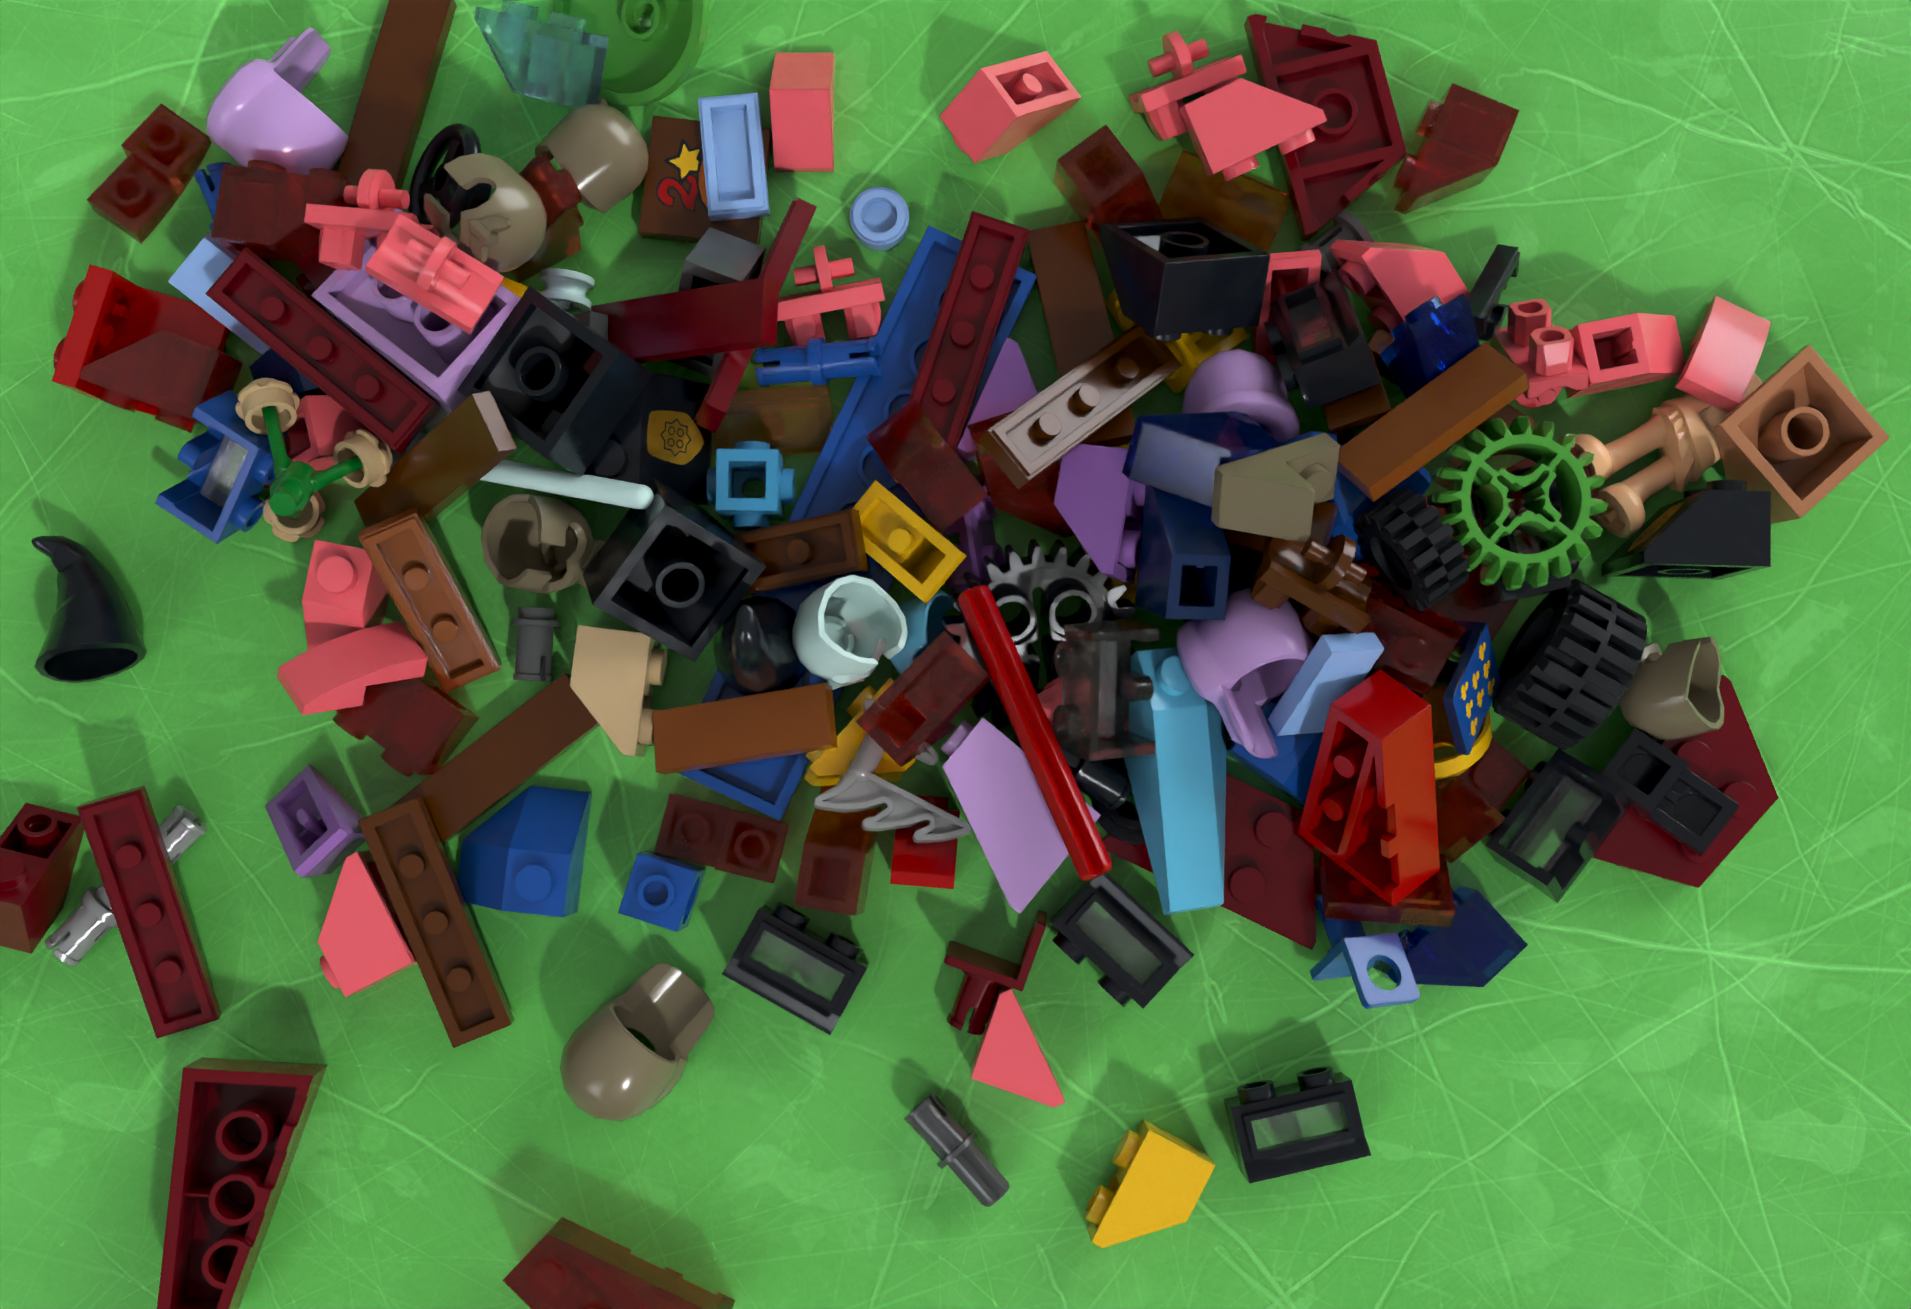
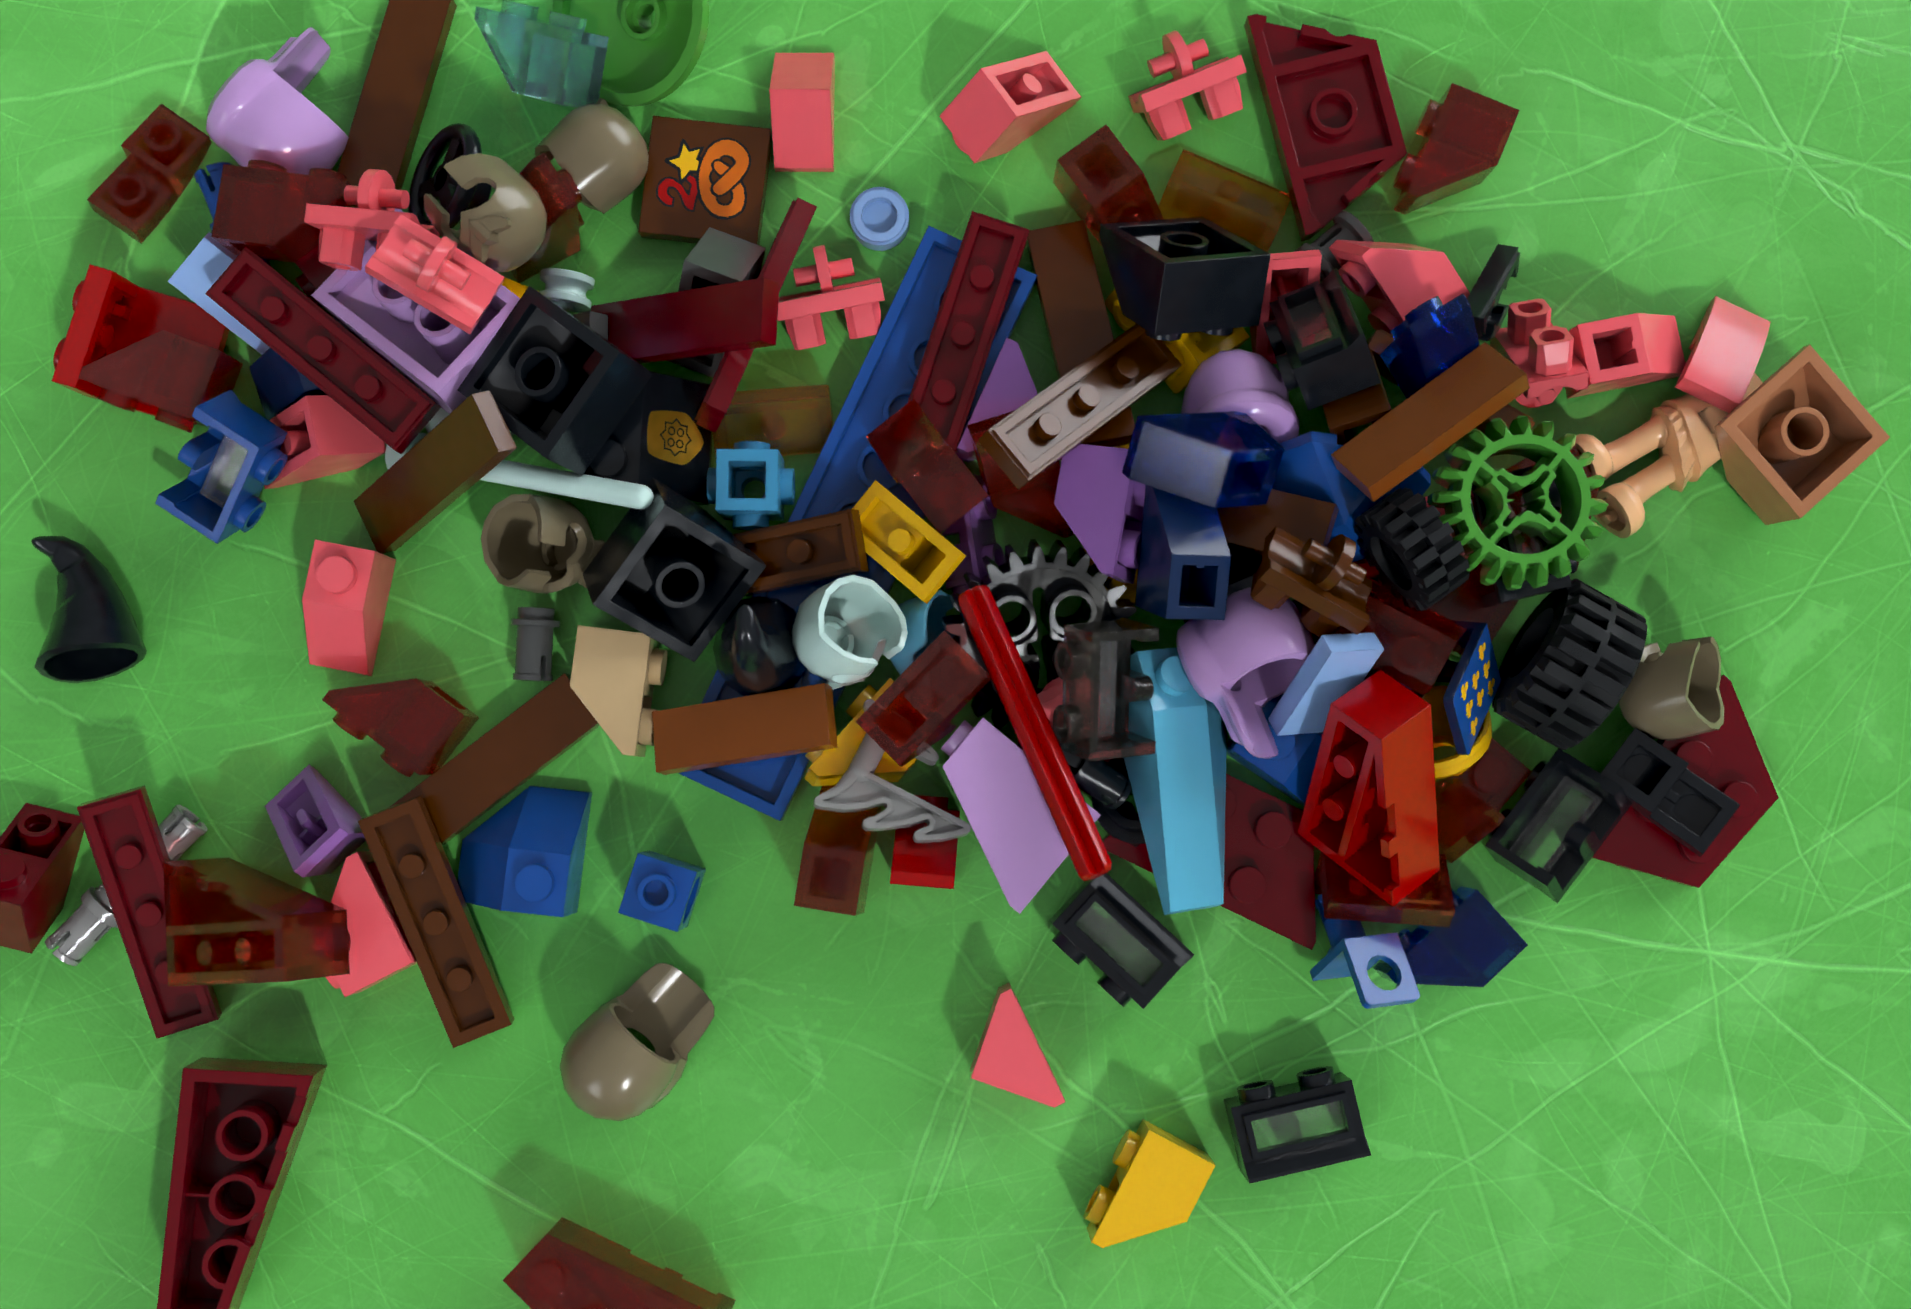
tan plant [235,378,393,542] -> none
coral slope [277,621,428,715] -> none
dark orange tile [358,506,501,693] -> none
clear red slope [654,792,789,884] -> none
light blue tile [698,92,770,221] -> none
black window [722,902,869,1035] -> none
blue pin [755,336,882,387] -> none
dark grey axle [904,1092,1010,1207] -> none
dark red bracket [944,910,1047,1035] -> none
coral slope [1179,78,1327,181] -> none
dark tan slope [1211,433,1340,542] -> none
black slope [1602,480,1771,580] -> none
none -> clear red wedge [163,858,351,986]

